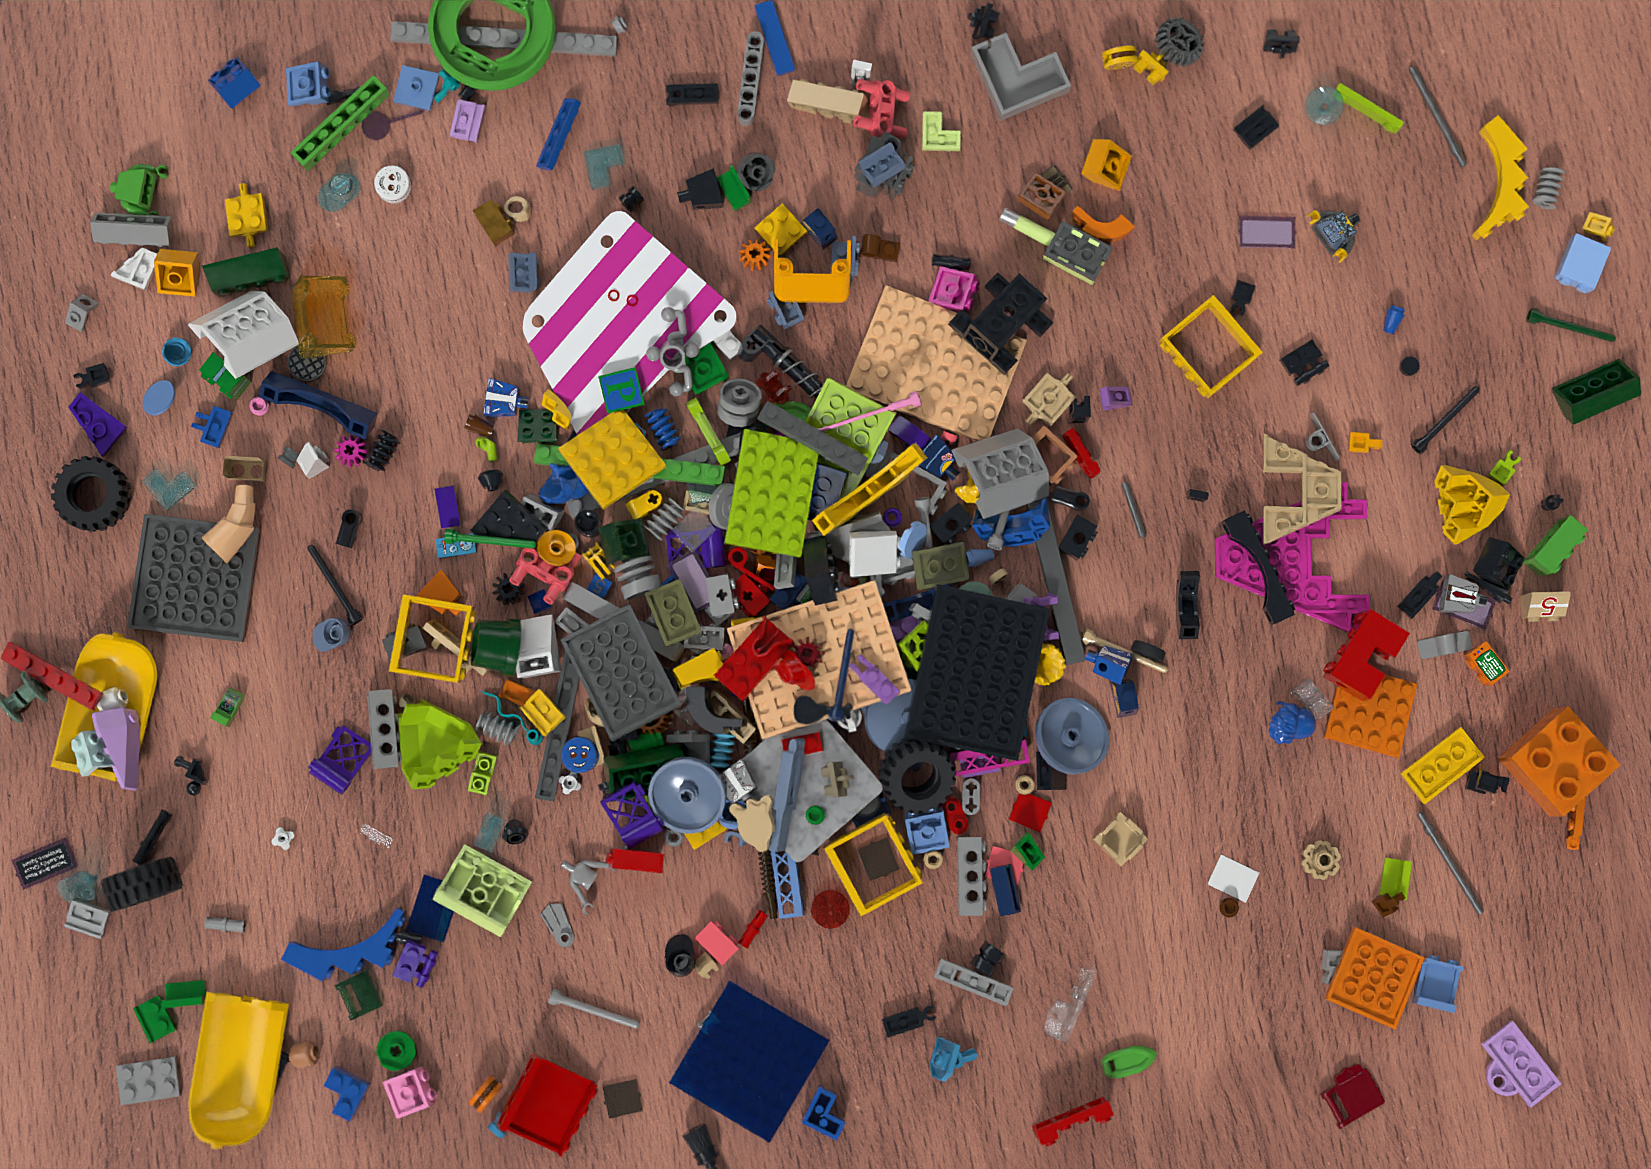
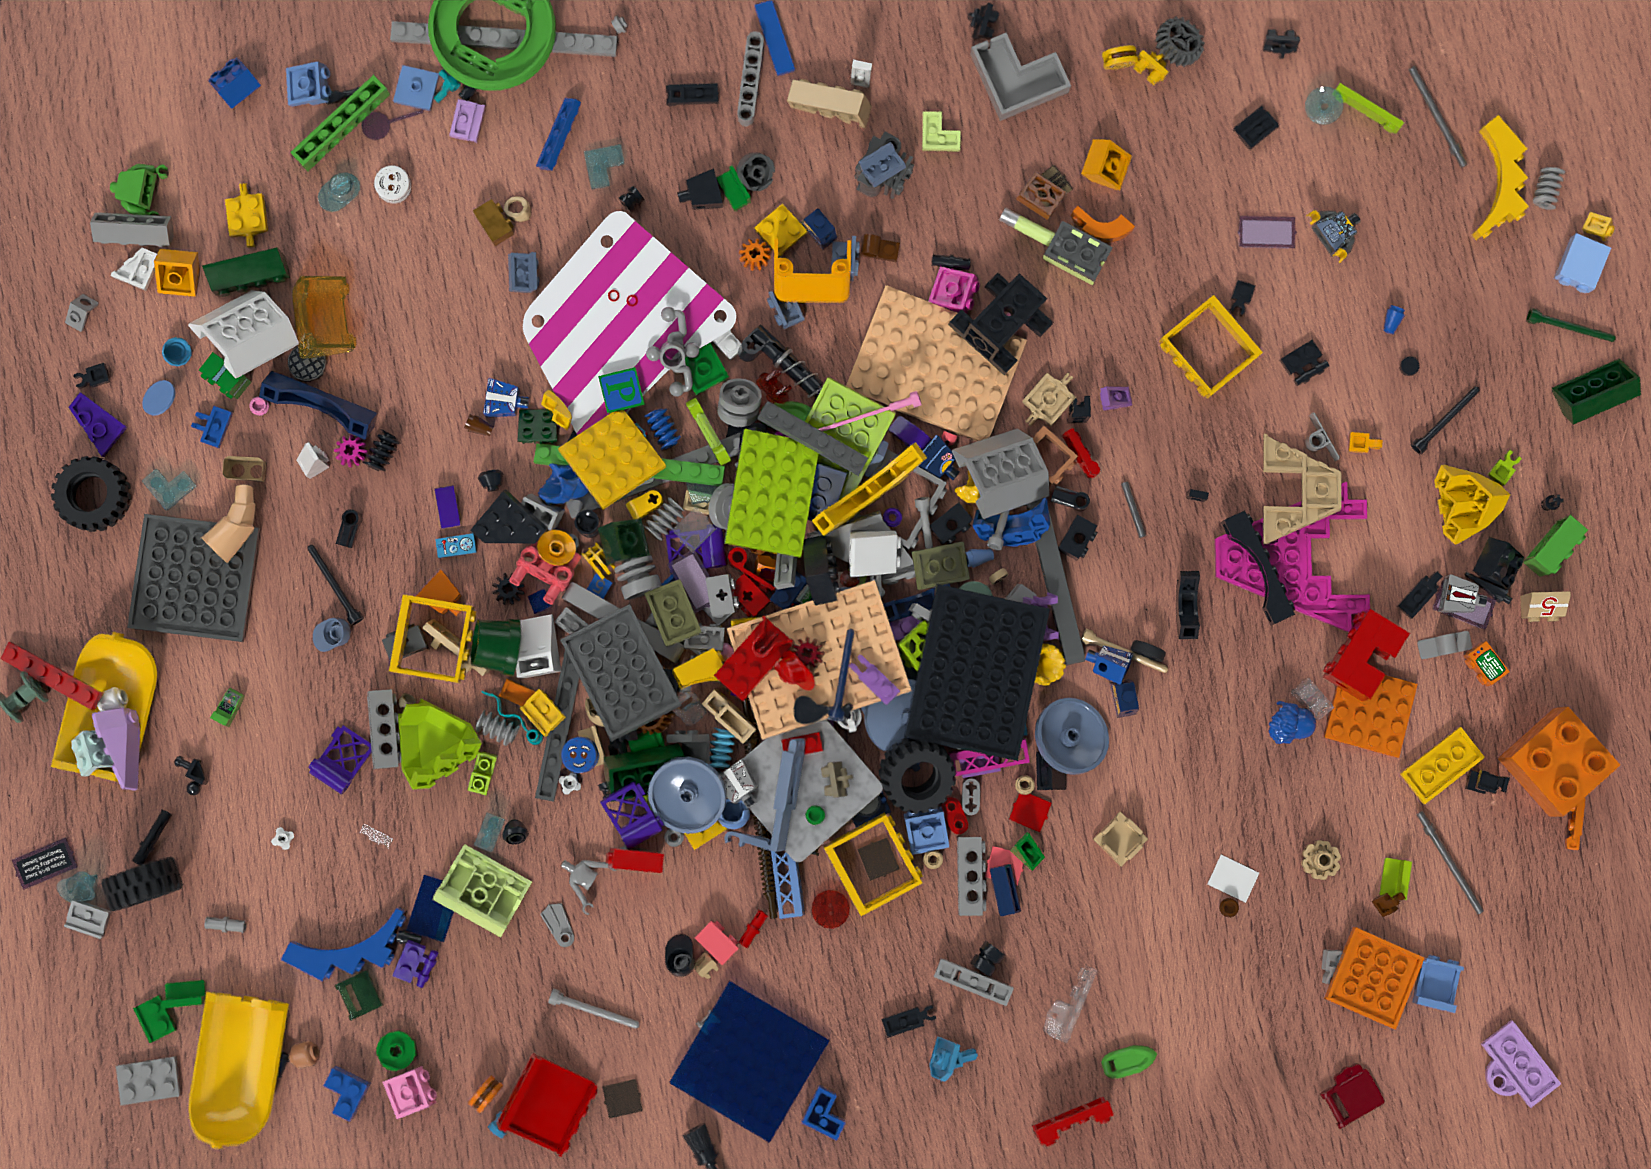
dark grey wheel [278,446,300,469] -> none
green piece [444,529,537,548] -> none
lime arm [475,437,498,462] -> none
black arch [686,687,747,734] -> none
tan tile [729,795,775,852] -> none
coral piece [853,79,910,139] -> none
light blue tile [899,521,927,559] -> none

